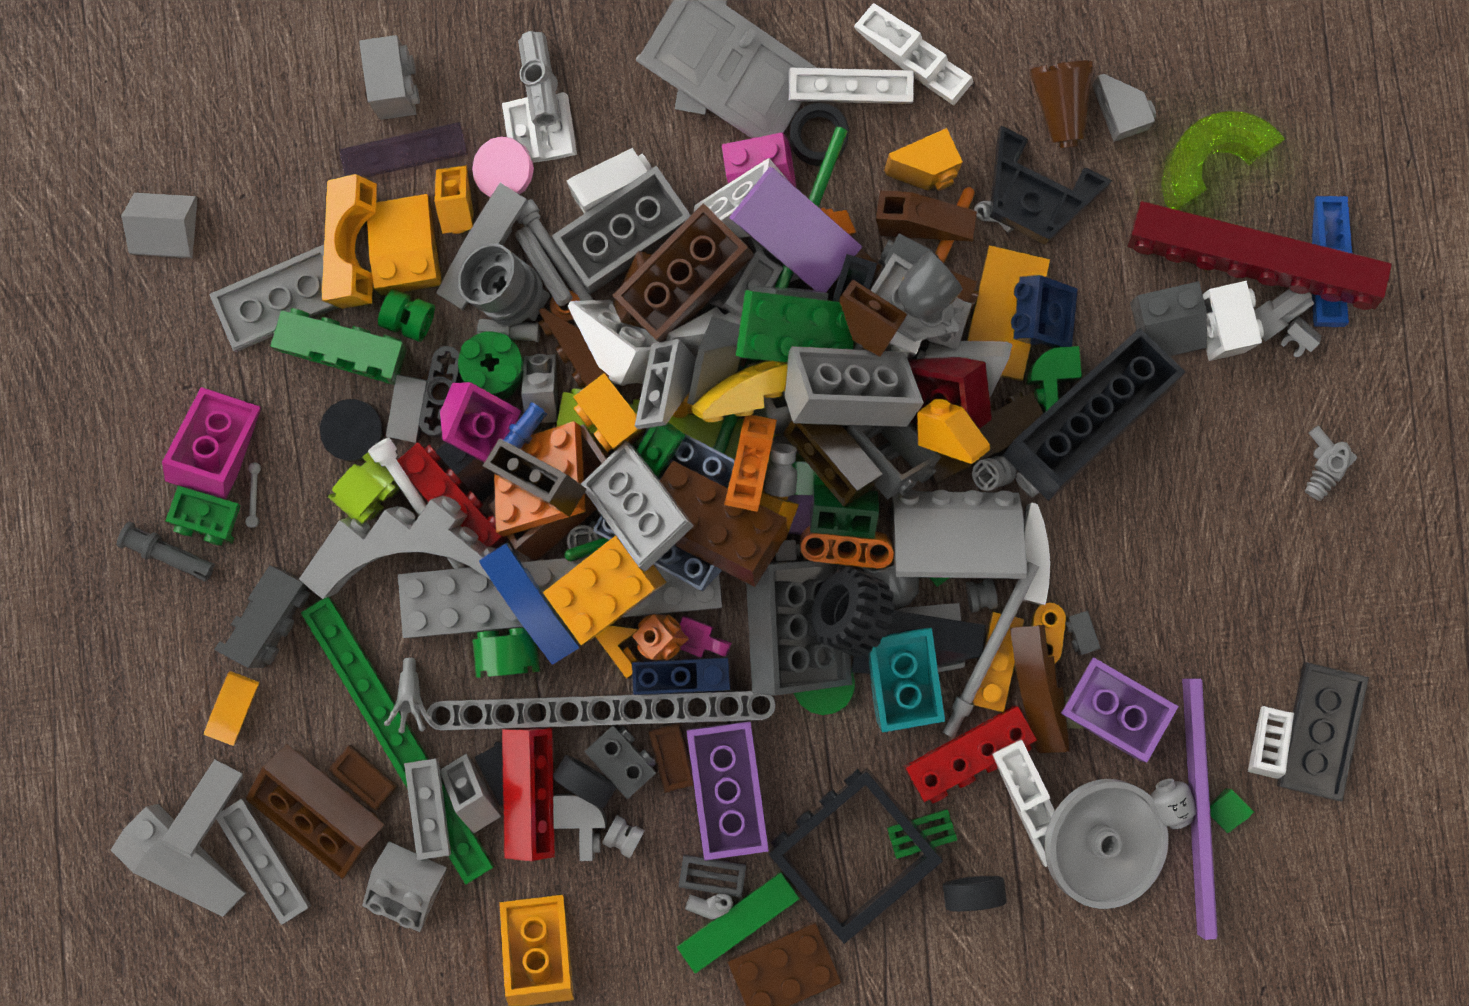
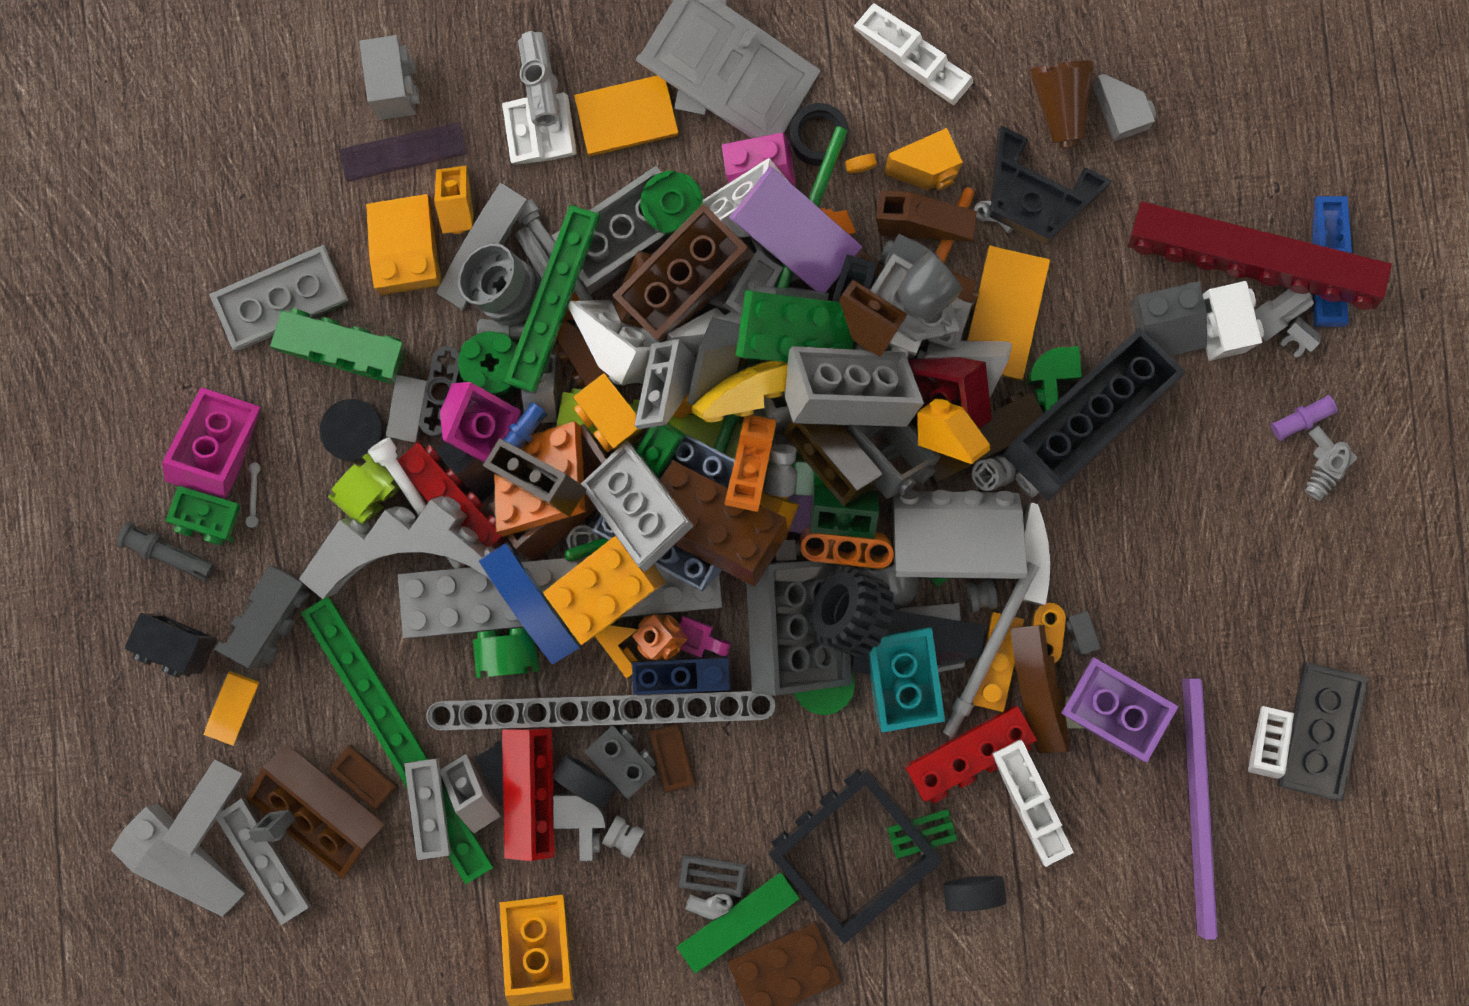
light grey slope [121,193,198,258] -> none
light orange arch [322,174,377,309] -> none
light grey slope [362,842,447,932] -> none
green wheel [378,289,435,342] -> none
light grey piece [384,658,432,733] -> none
bright pink tile [472,137,534,197] -> none
white slope [567,148,652,214] -> none
medium lavender brick [687,721,769,860] -> none
white plate [789,68,914,104] -> none
dark blue plate [1011,275,1078,348] -> none
light grey dish [1045,779,1168,909] -> none
light grey head [1151,779,1196,829] -> none
clear neon green brick [1162,111,1285,210] -> none
green slope [1210,788,1254,833] -> none
none -> black brick [124,613,217,677]
none -> dark grey plate [248,810,295,843]
none -> green tile [504,204,601,394]
none -> light orange tile [574,75,679,157]
none -> green tile [640,171,703,235]
none -> light orange tile [845,153,877,174]
none -> medium lavender pin [1271,395,1338,441]

